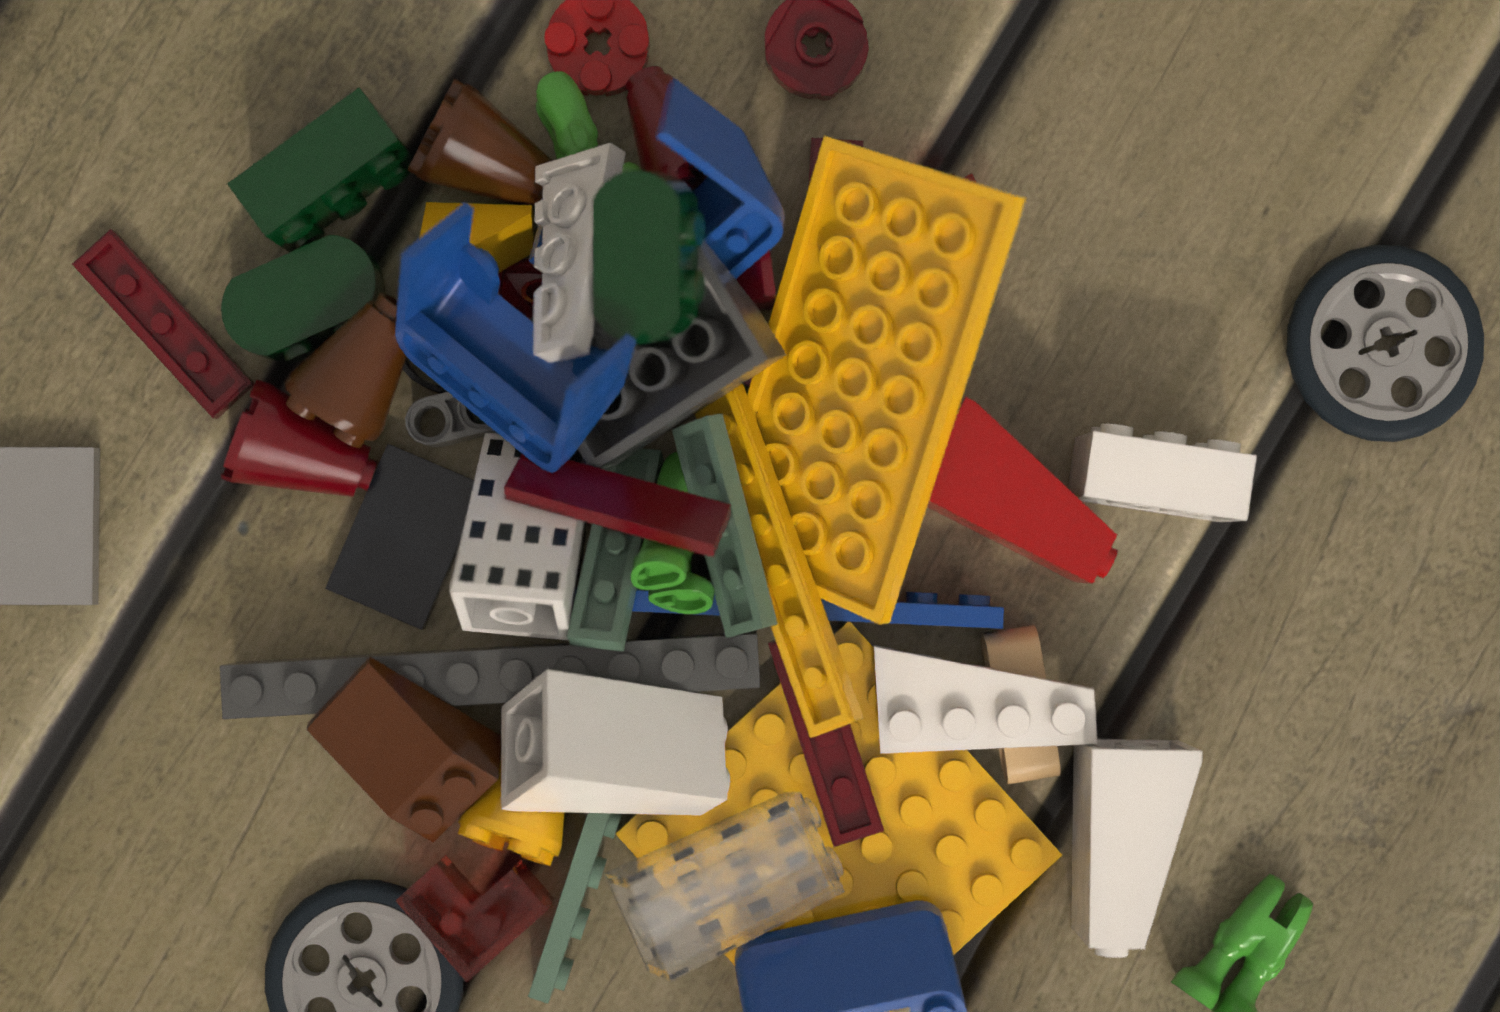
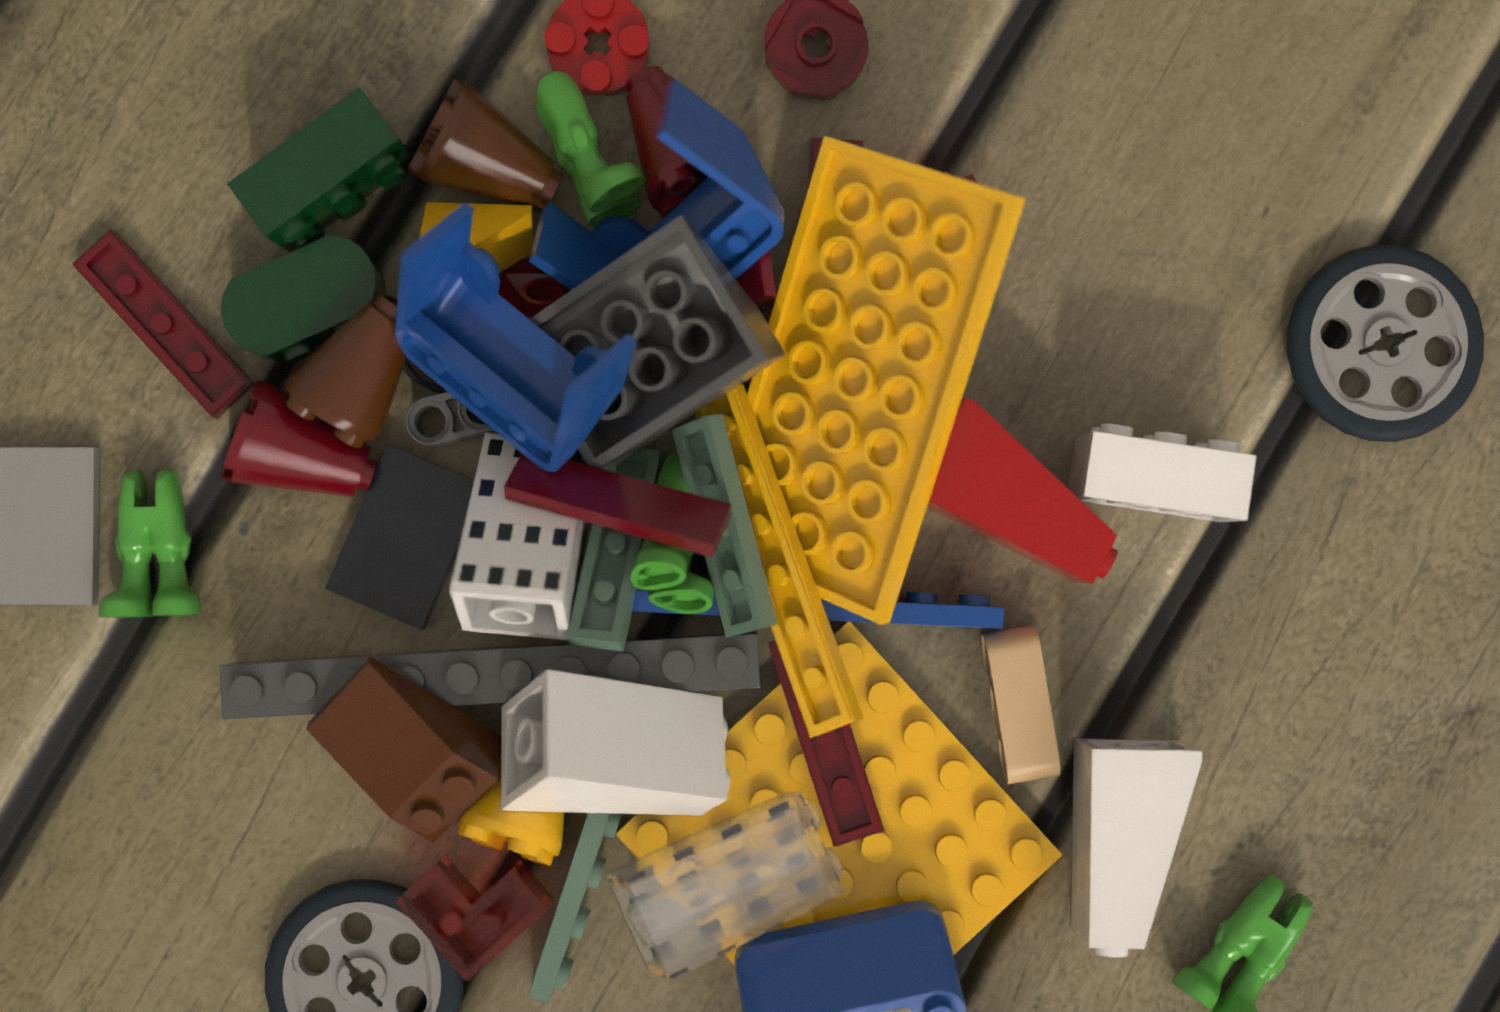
white wing [533,143,626,363] -> none
dark green brick [593,170,705,344] -> none
white wing [874,645,1097,754] -> none
none -> bright green piece [99,469,201,618]

